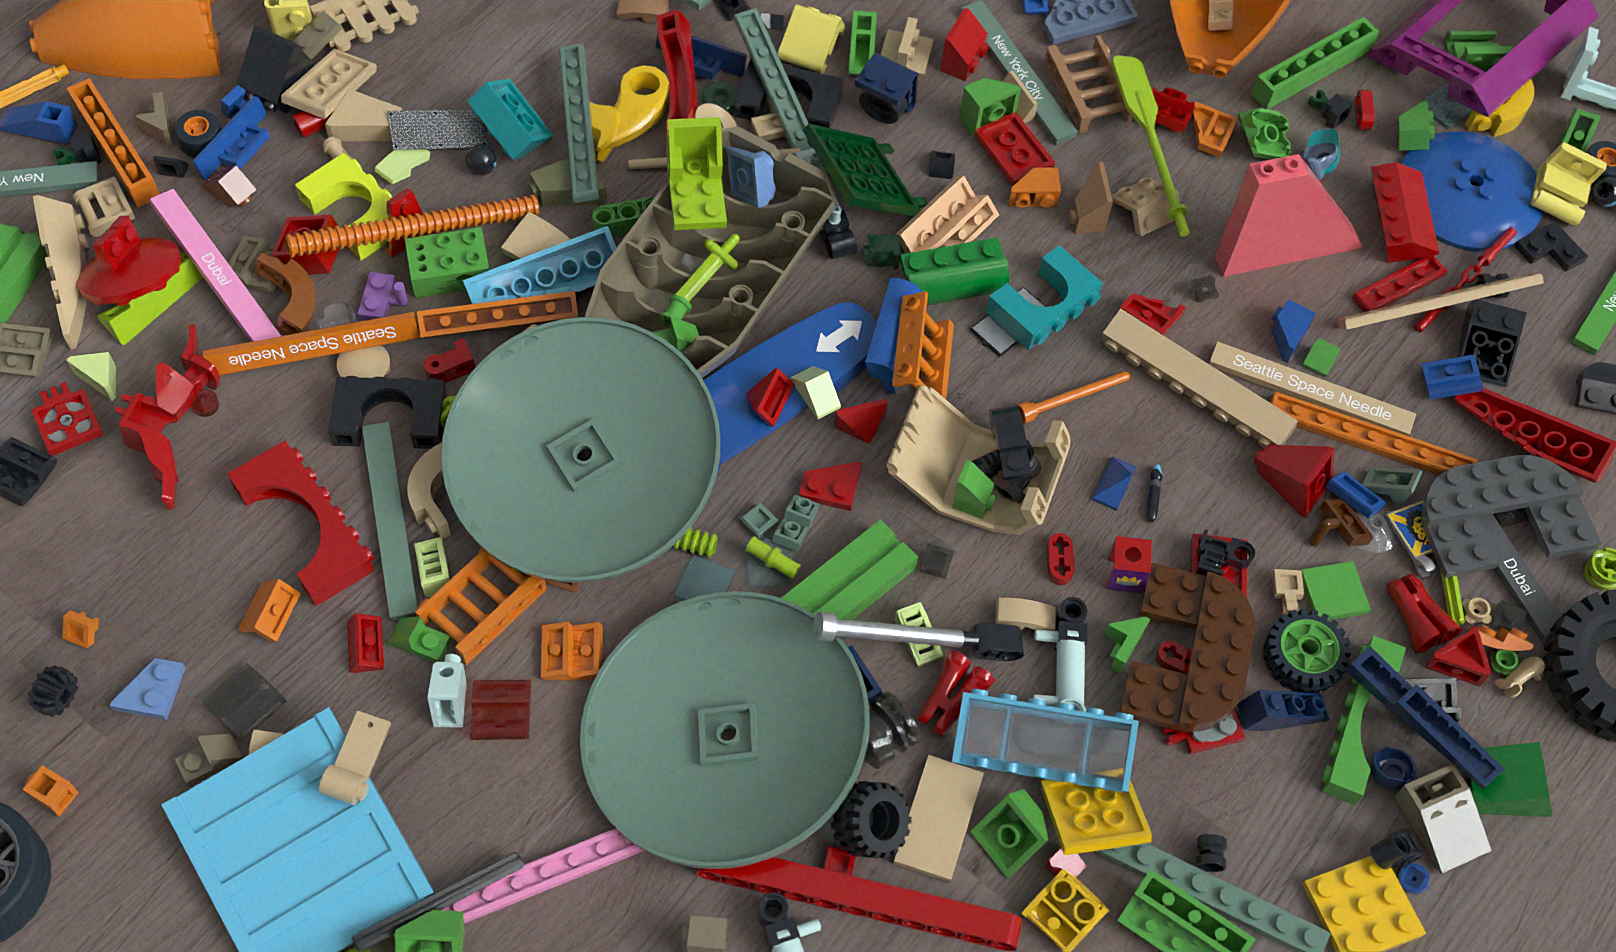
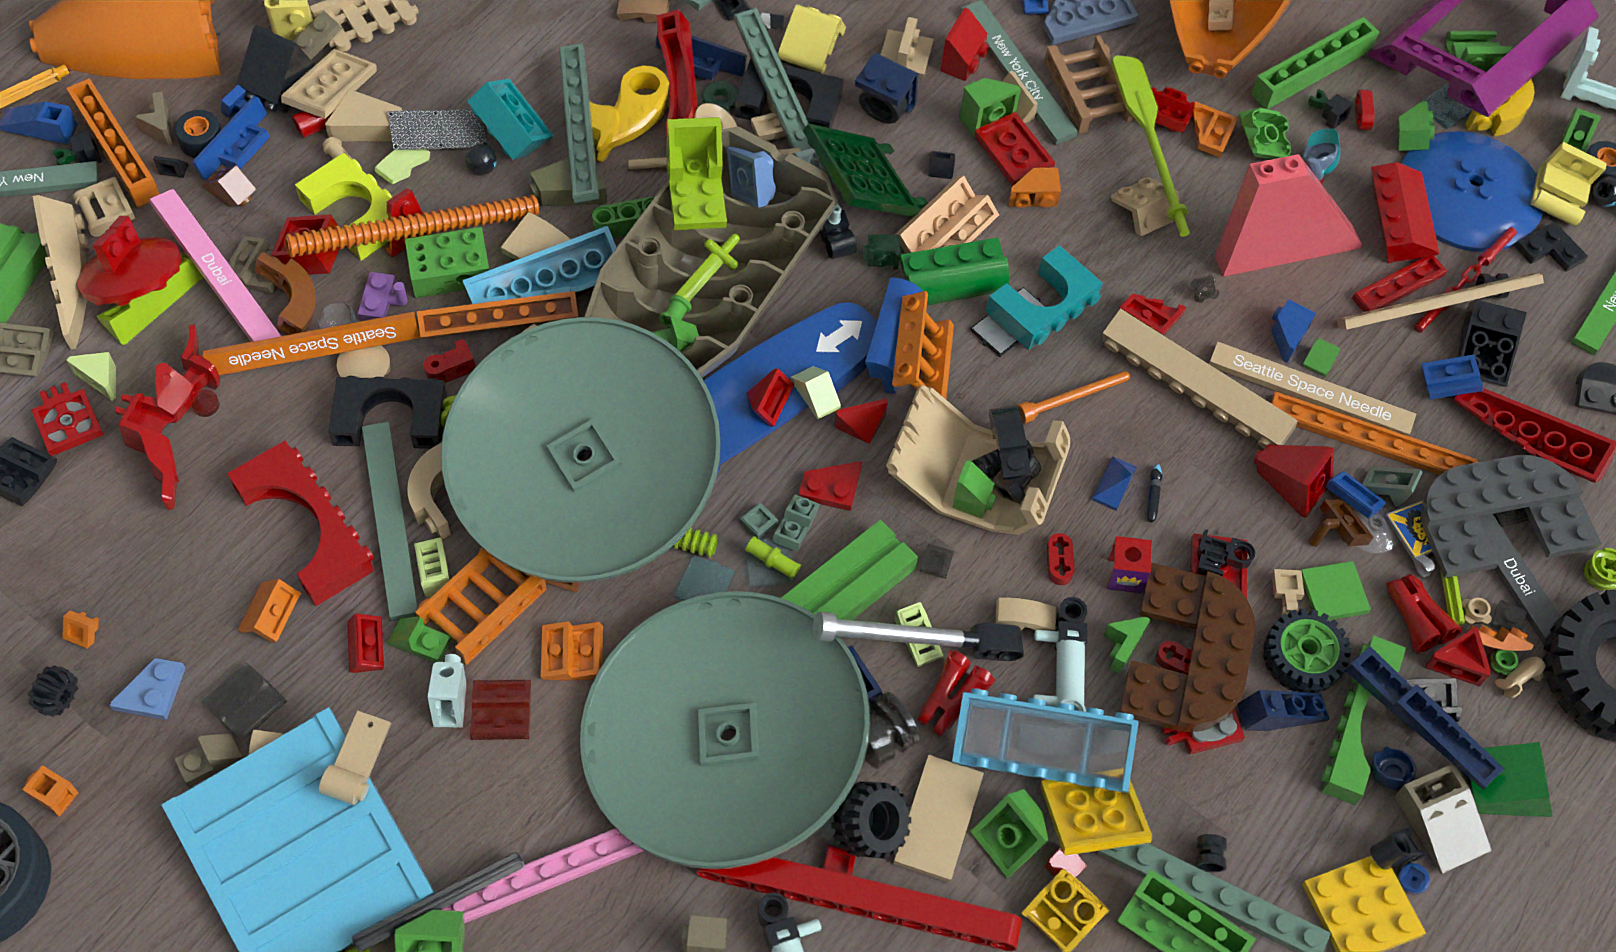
bright green slope [848,10,877,76] -> none
medium nougat slope [1068,162,1113,234] -> none

